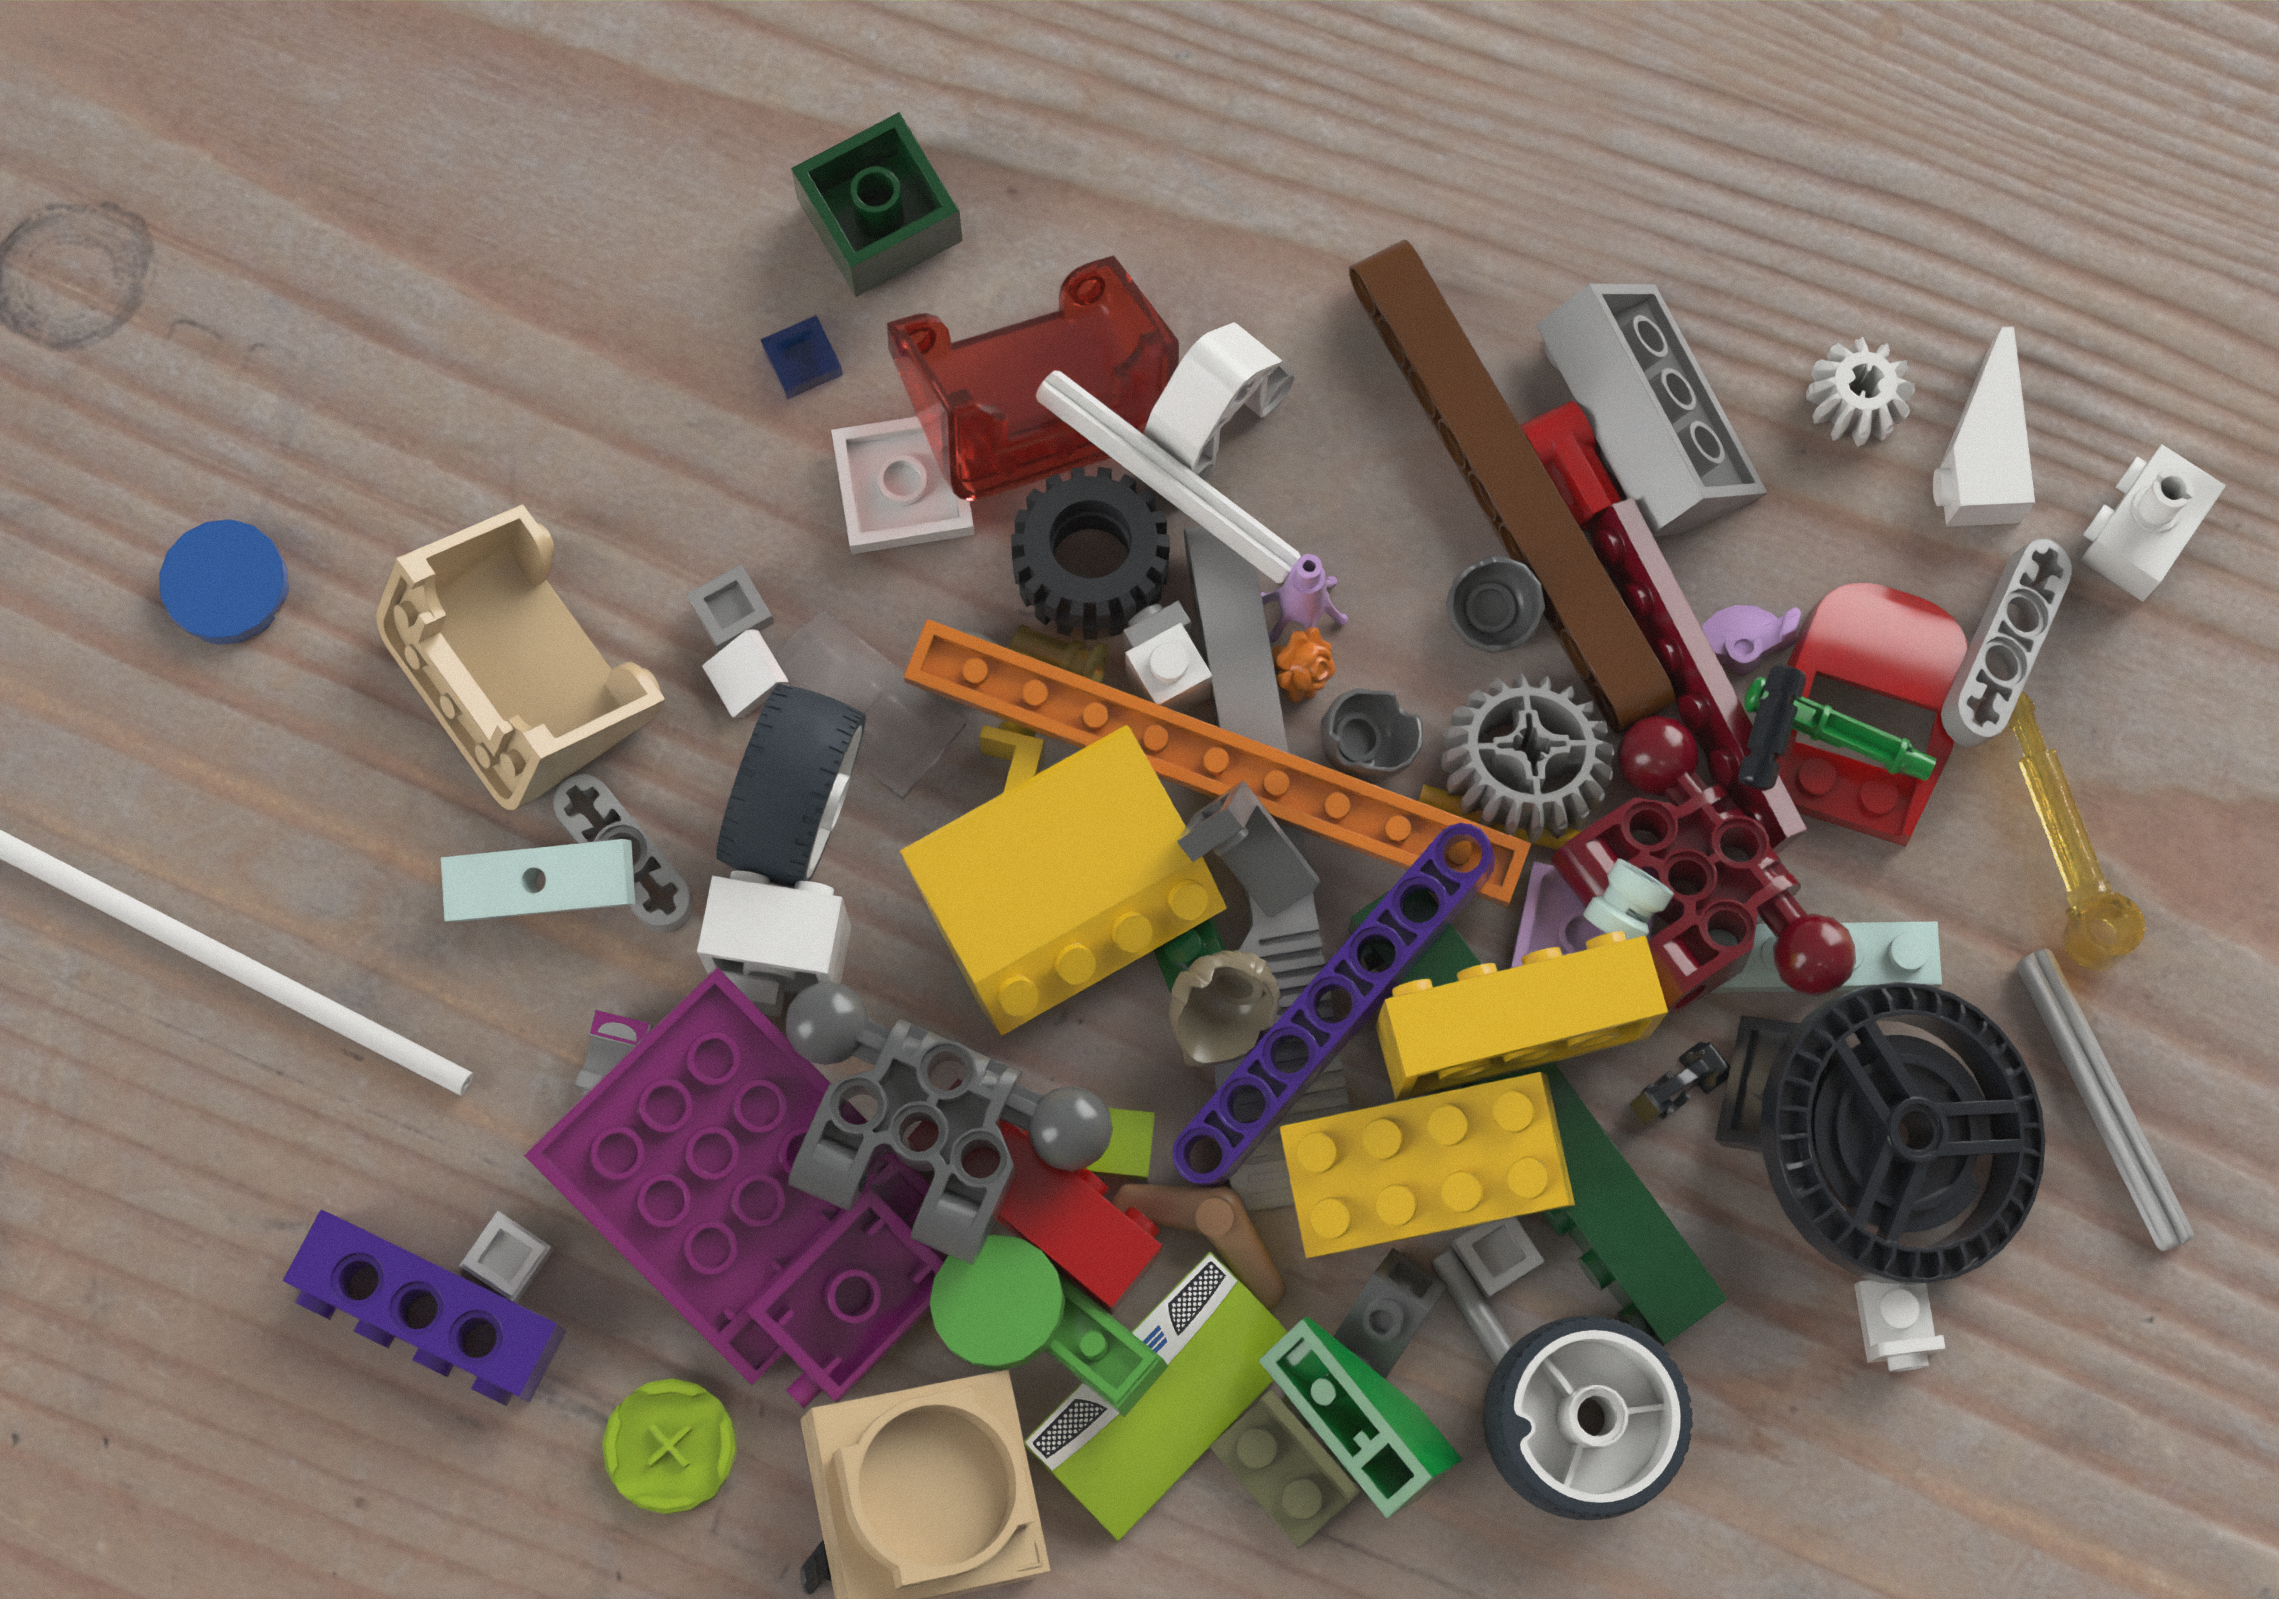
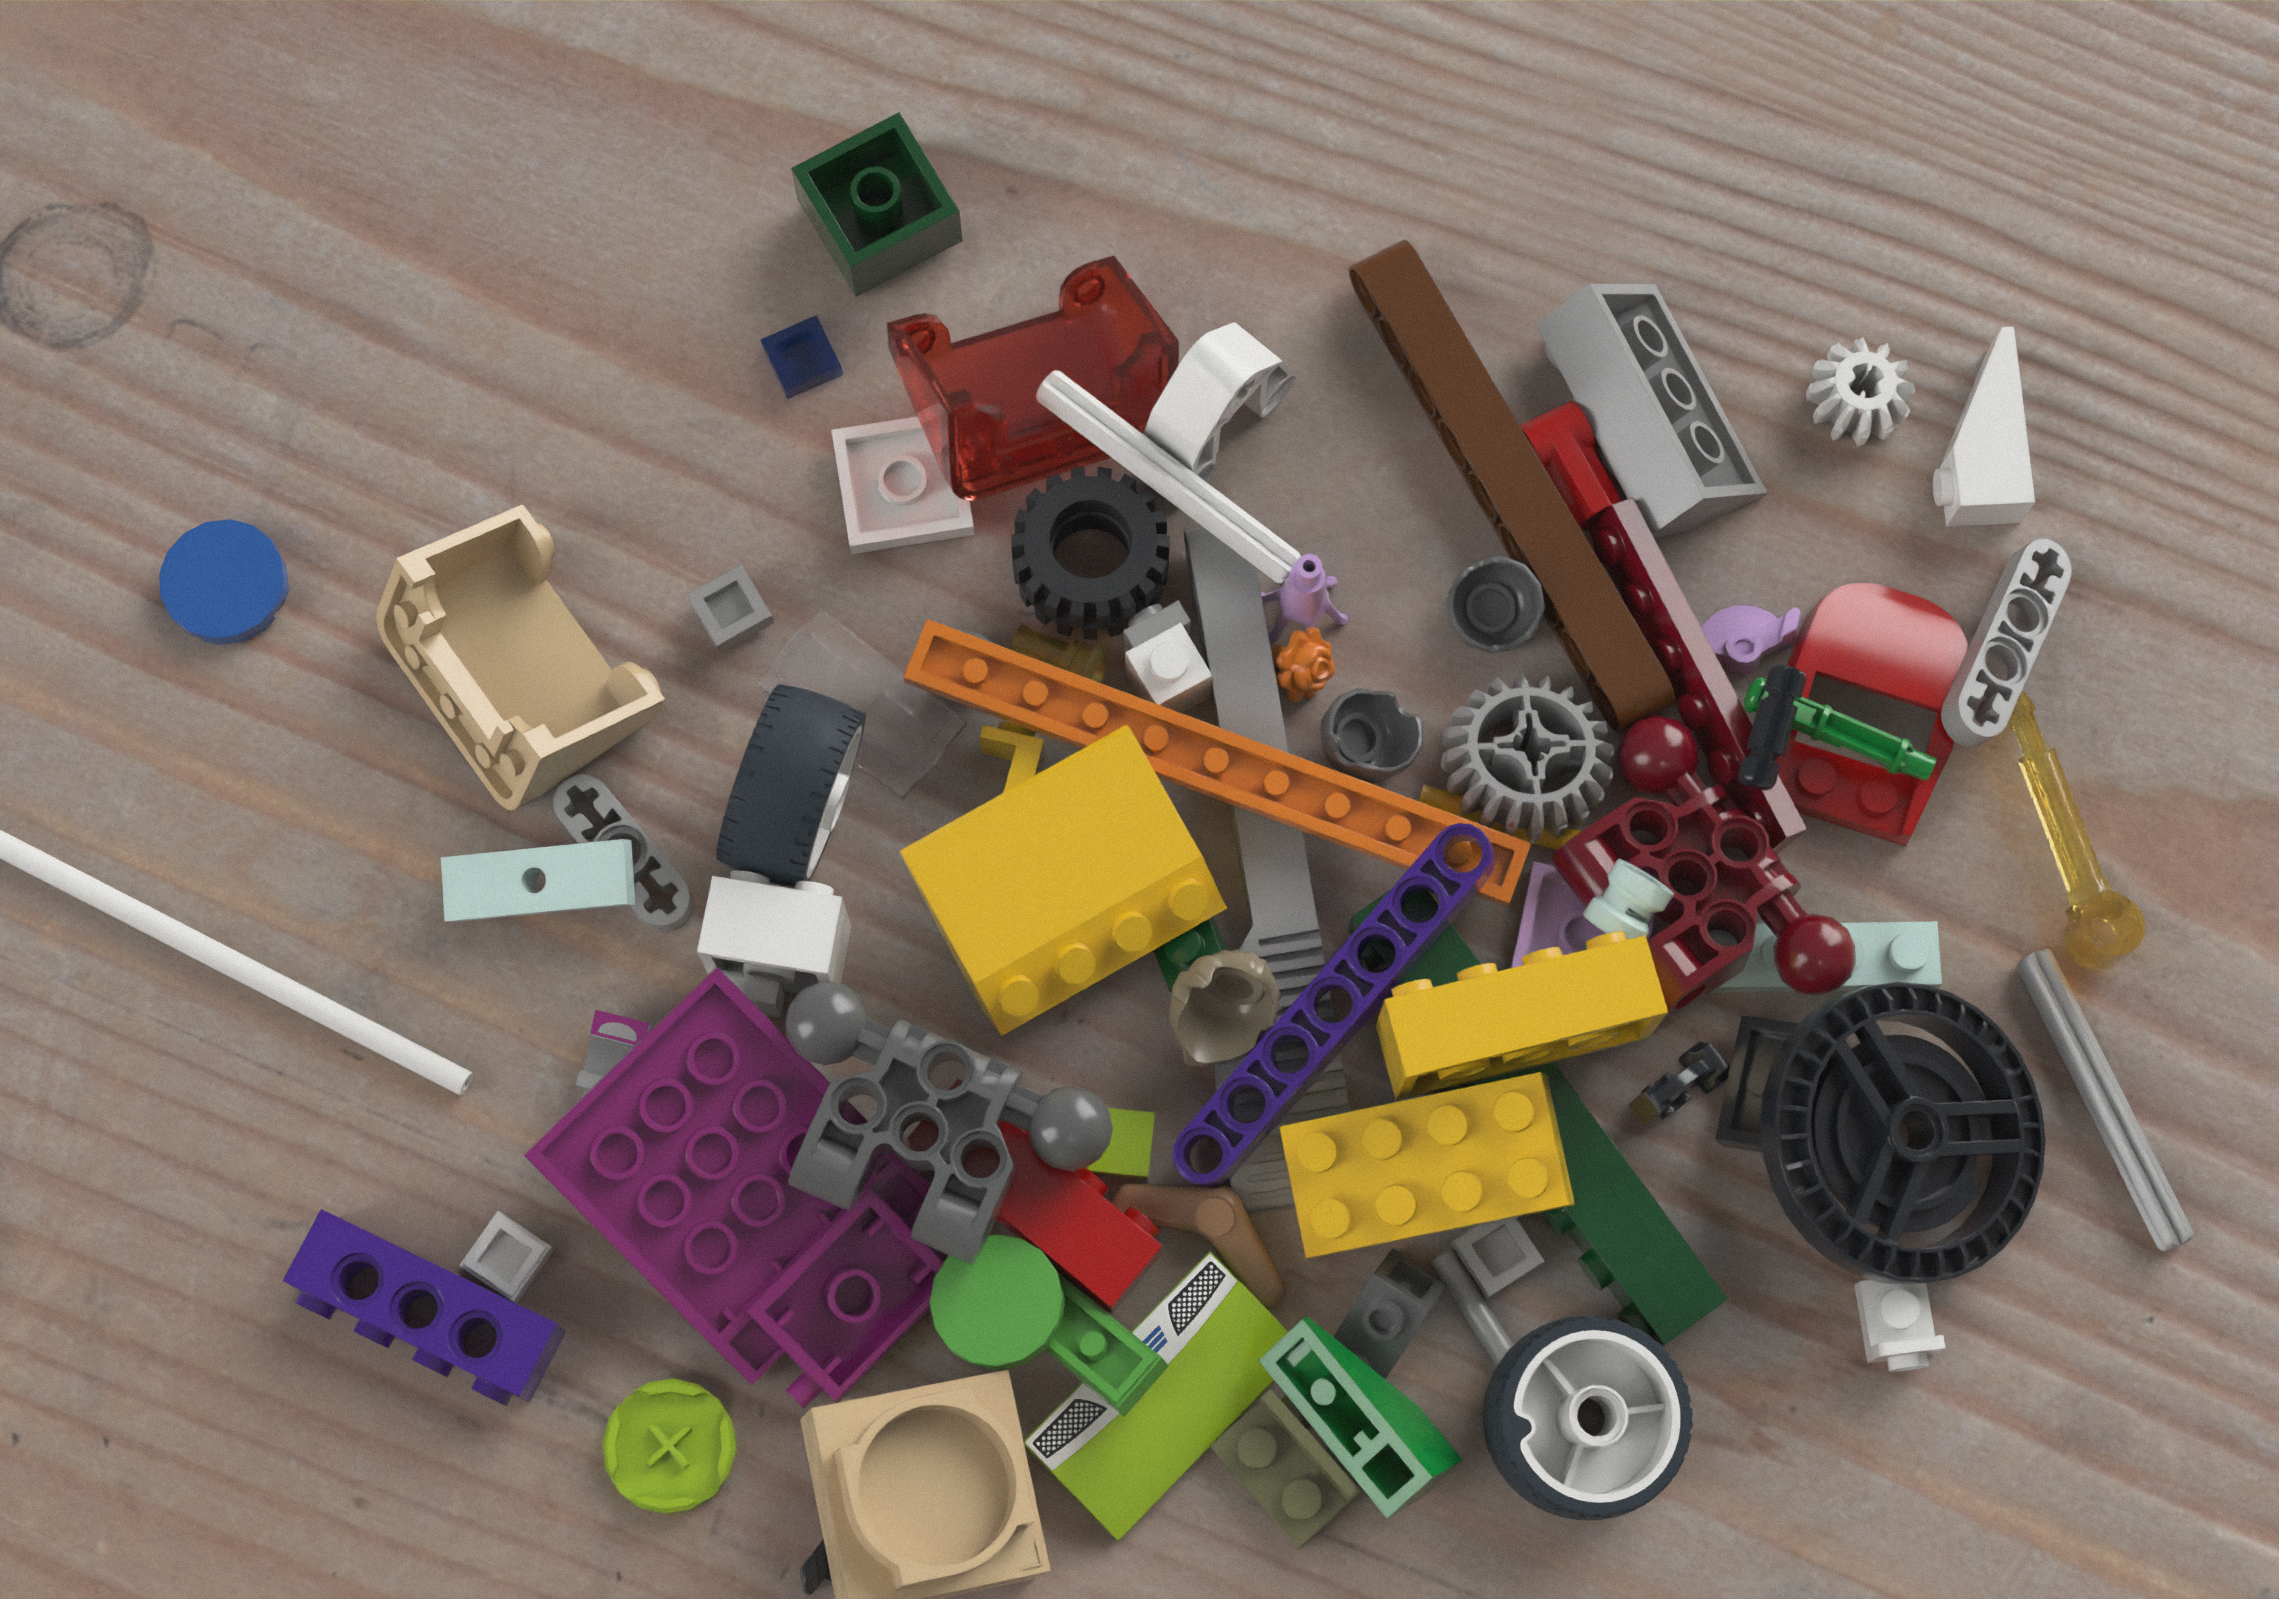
white tile [702,630,789,718] -> none
dark grey bracket [1177,780,1320,917] -> none
white brick [2080,444,2226,602] -> none

